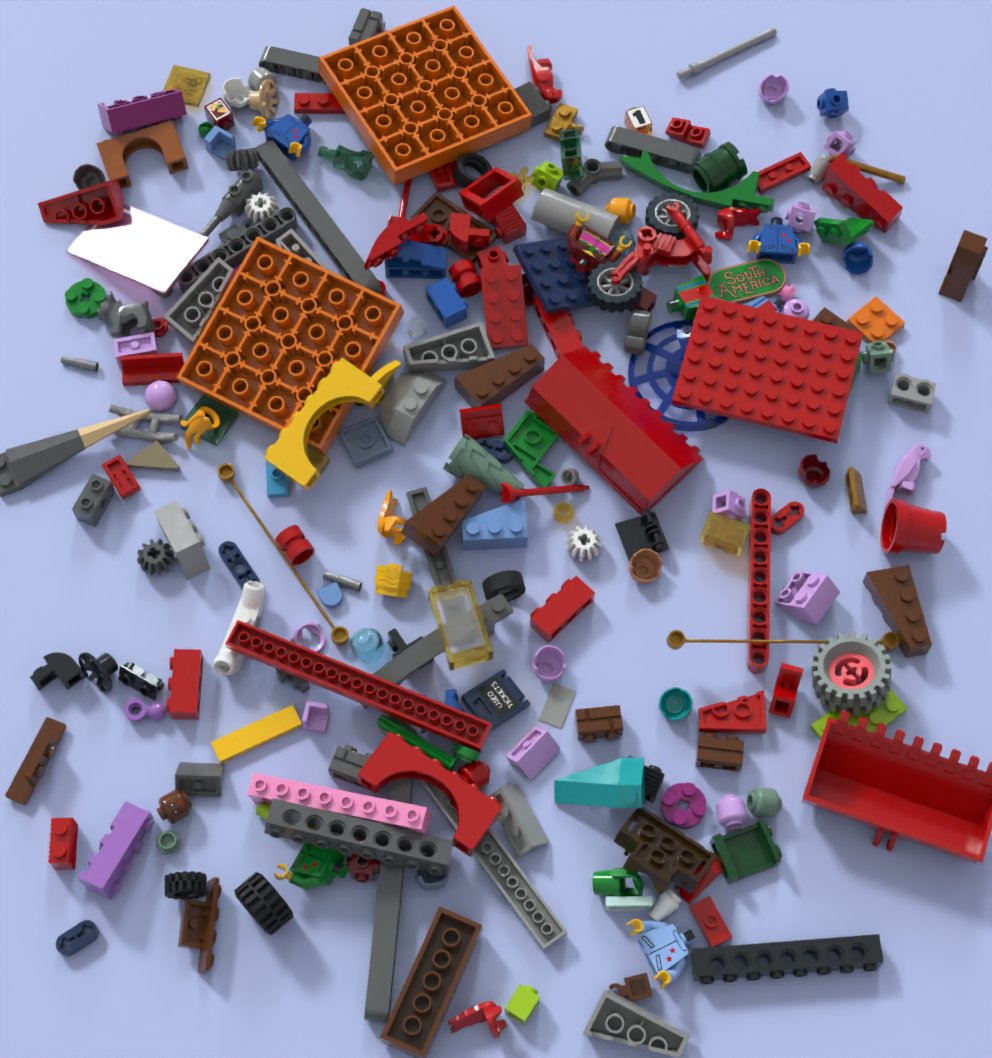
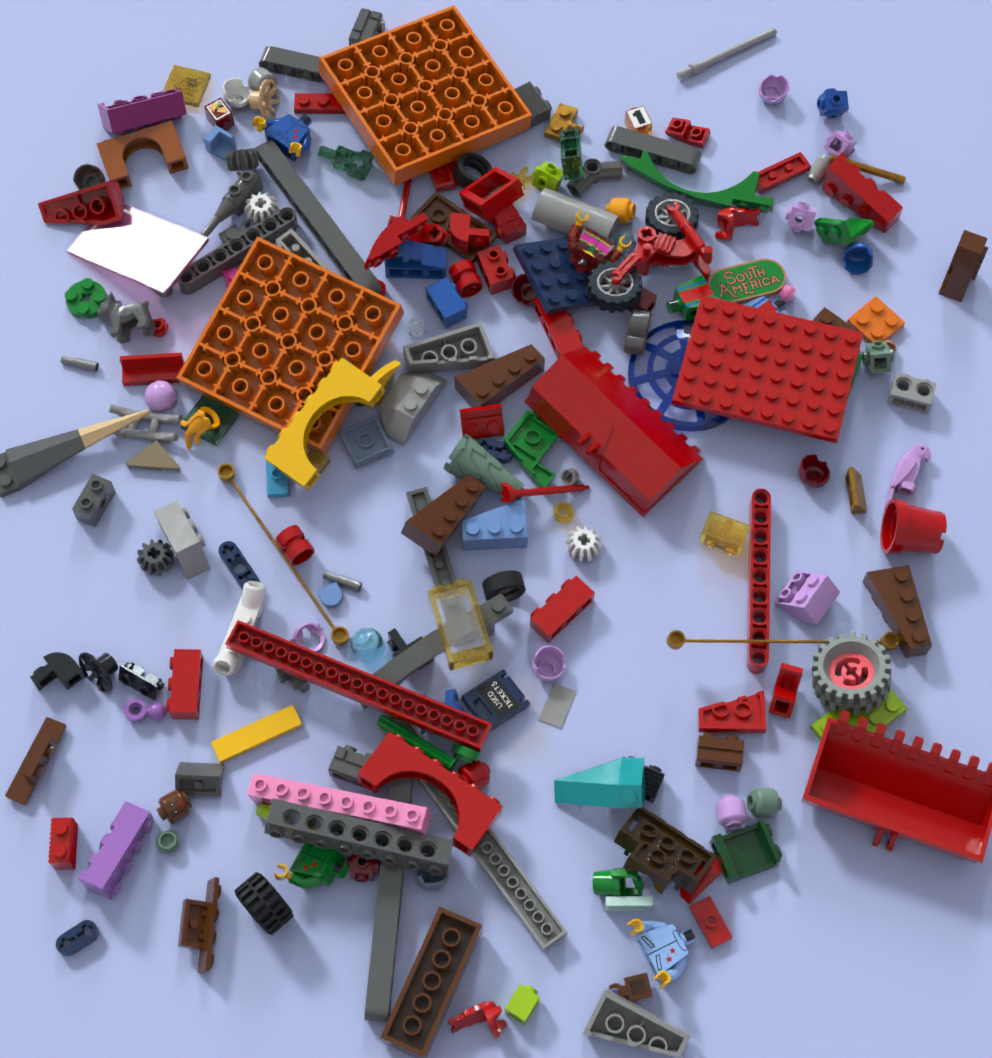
red plate [102,455,141,500] -> none
lavender panel [113,332,159,369] -> none
light grey wedge [163,257,236,346] -> none
black tyre [165,871,207,900] -> none
green hinge [198,122,213,139] -> none
lavender panel [302,701,330,734] -> none
yellow hair [374,563,414,598] -> none
light orange hair [377,490,406,545] -> none
red plate [480,265,529,350] -> none
light grey panel [491,784,549,858] -> none
lavender panel [505,726,560,780] -> none
red animal [527,45,562,104] -> none
reddish brown brick [575,705,623,743] -> none
black hinge [615,509,669,562] -> none
nougat hair [629,549,662,584] -> none
white cone [648,888,682,921] -> none
teal hair [659,687,693,721] -> none
magenta plate [660,782,706,829] -> none
black brick [690,934,884,985] -> none
dark green piece [691,141,747,193] -> none
lavender brick [712,490,746,524] -> none
blue torso [747,217,810,264] -> none
red beam [771,501,805,535] -> none
lavender head [782,299,809,320] -> none

